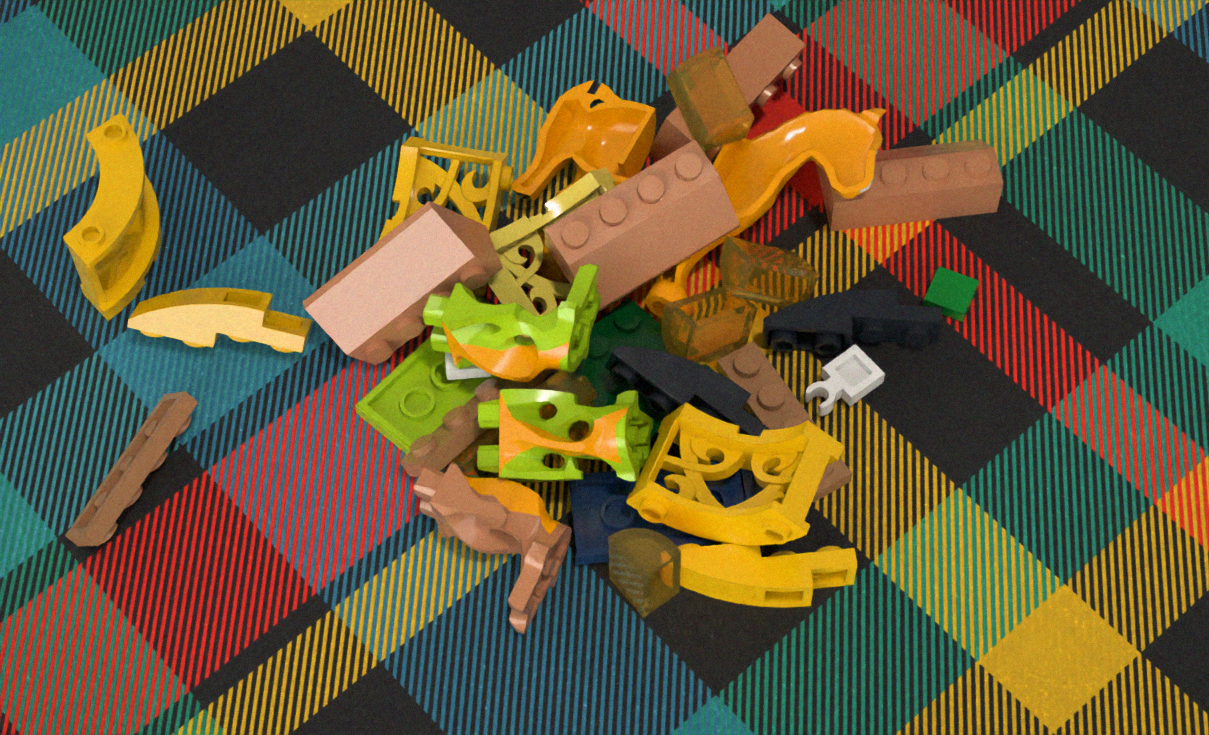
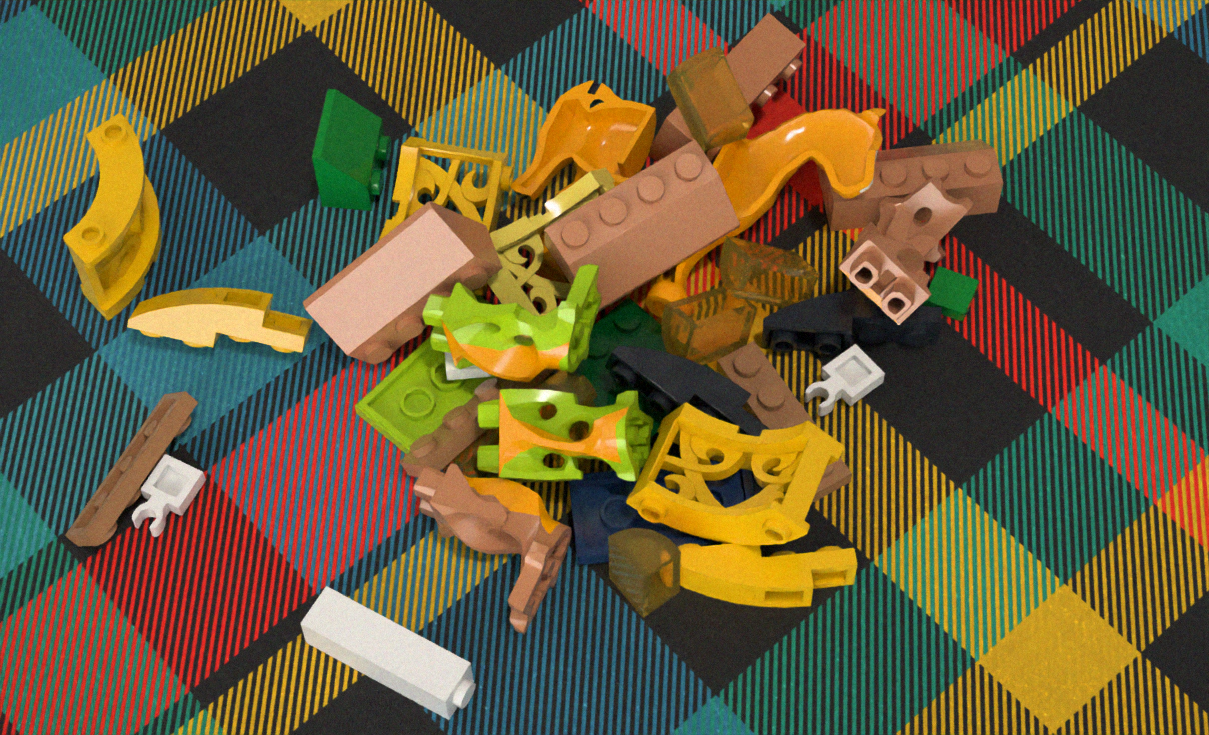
none -> white plate [132,454,206,537]
none -> white brick [300,586,476,720]
none -> green slope [312,89,391,211]
none -> nougat hips [838,175,973,325]

